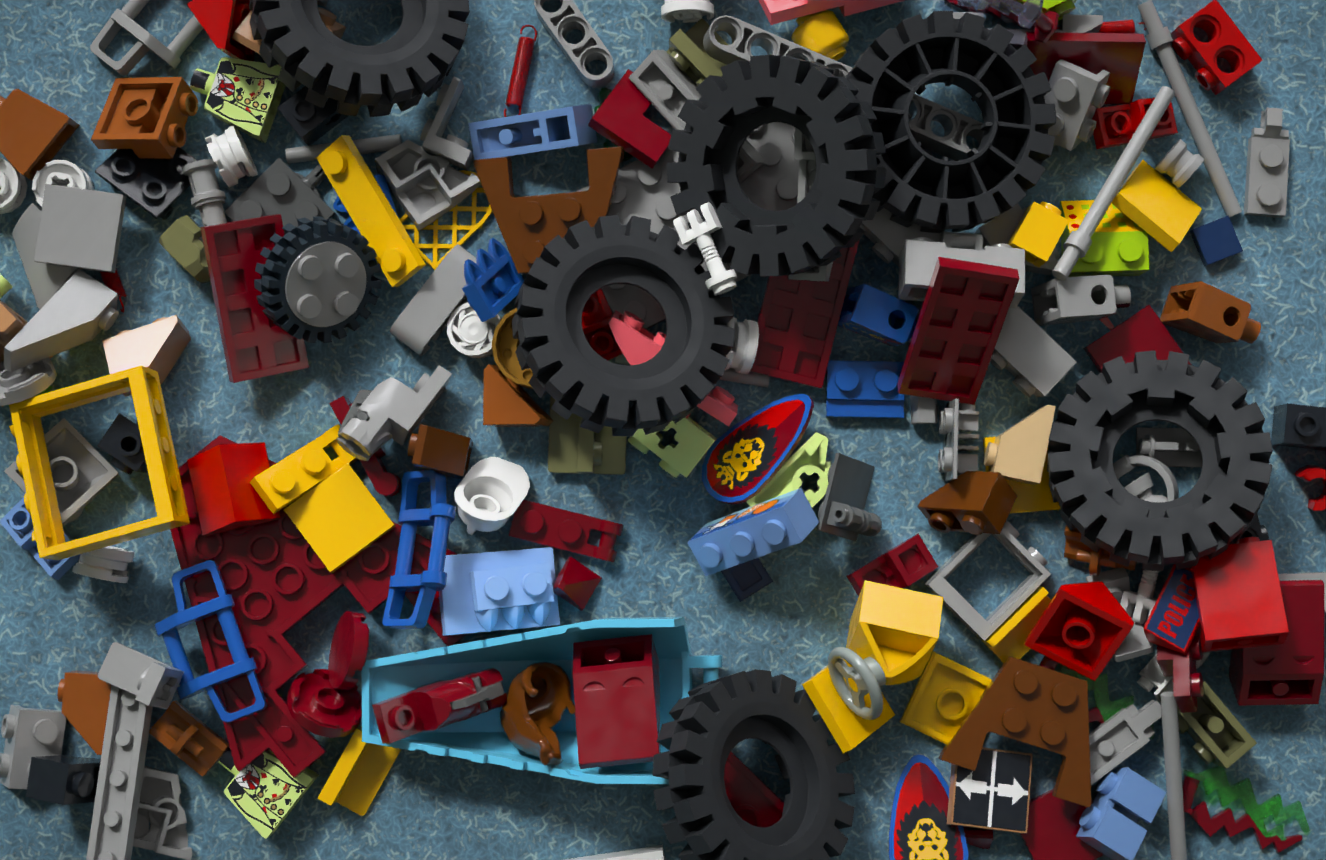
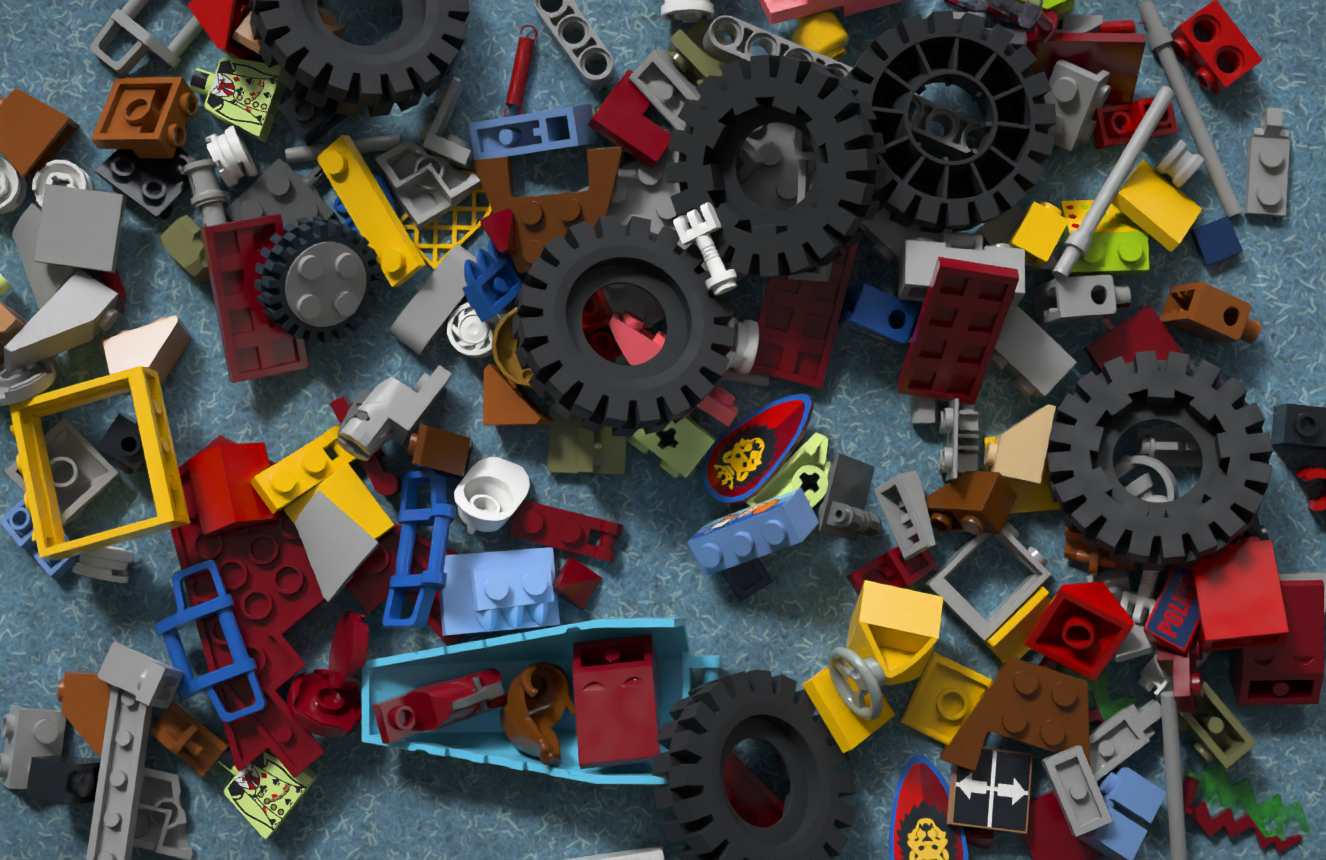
yellow panel [318,725,401,816] -> none
blue plate [826,360,905,419] -> none
none -> light grey slope [295,490,380,603]
none -> dark red slope [480,208,516,254]
none -> light grey slope [874,470,936,560]
none -> light grey plate [1041,745,1113,837]

